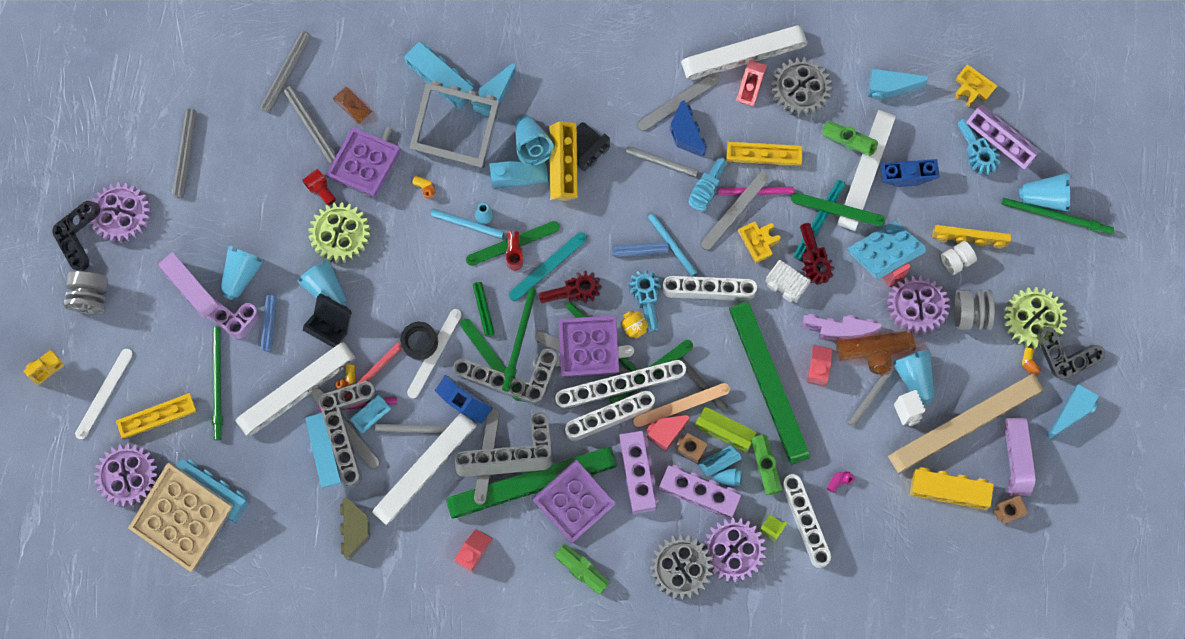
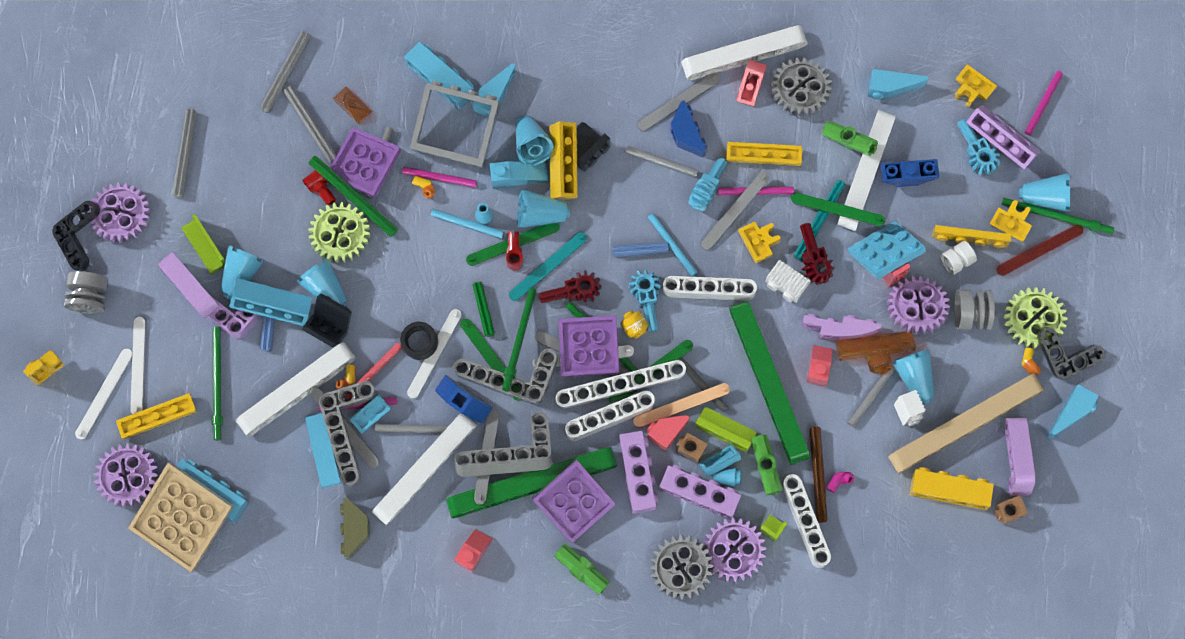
none -> white piece [130,317,146,414]
none -> lime panel [181,214,225,275]
none -> medium azure brick [229,278,312,326]
none -> green axle [308,156,398,237]
none -> dark pink bar [402,167,477,188]
none -> medium azure cone [517,190,570,228]
none -> reddish brown axle [810,427,828,523]
none -> yellow plate [989,200,1032,243]
none -> clear red piece [996,225,1083,276]
none -> dark pink bar [1024,71,1063,136]

